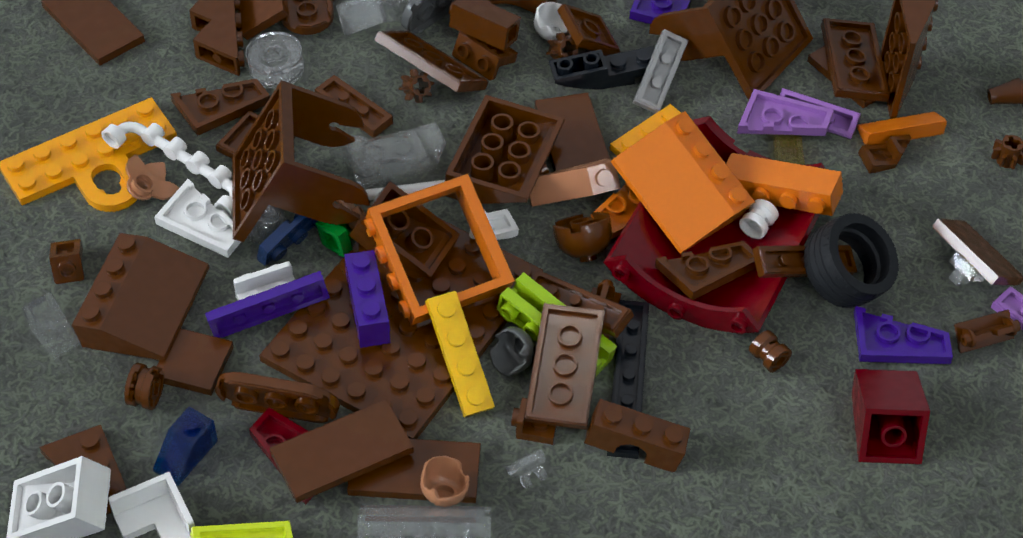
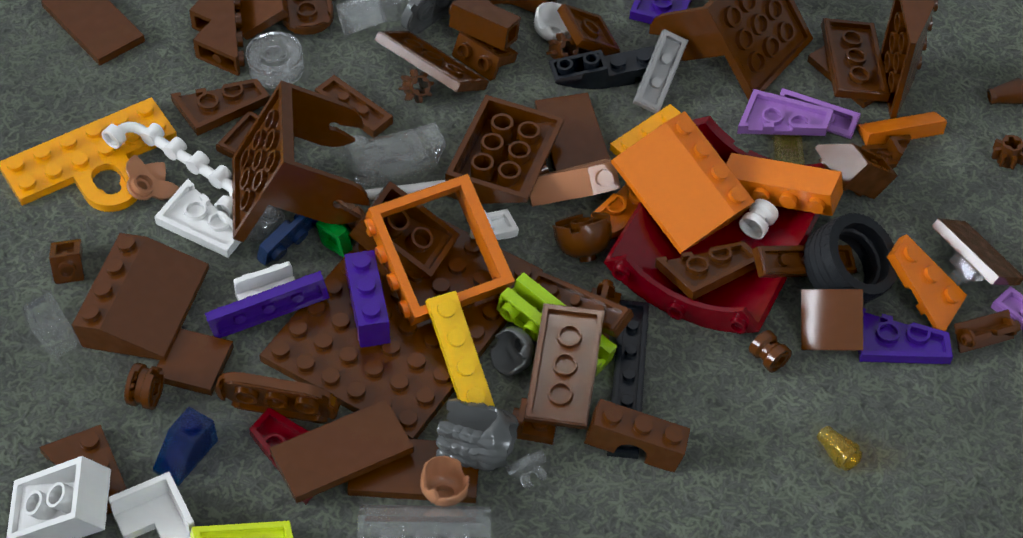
dark red slope [852,369,930,464] -> none
none -> dark grey piece [436,398,519,472]
none -> reddish brown slope [801,289,863,350]
none -> reddish brown slope [815,144,898,199]
none -> clear yellow cone [817,426,862,471]
none -> orange wing [887,234,967,331]

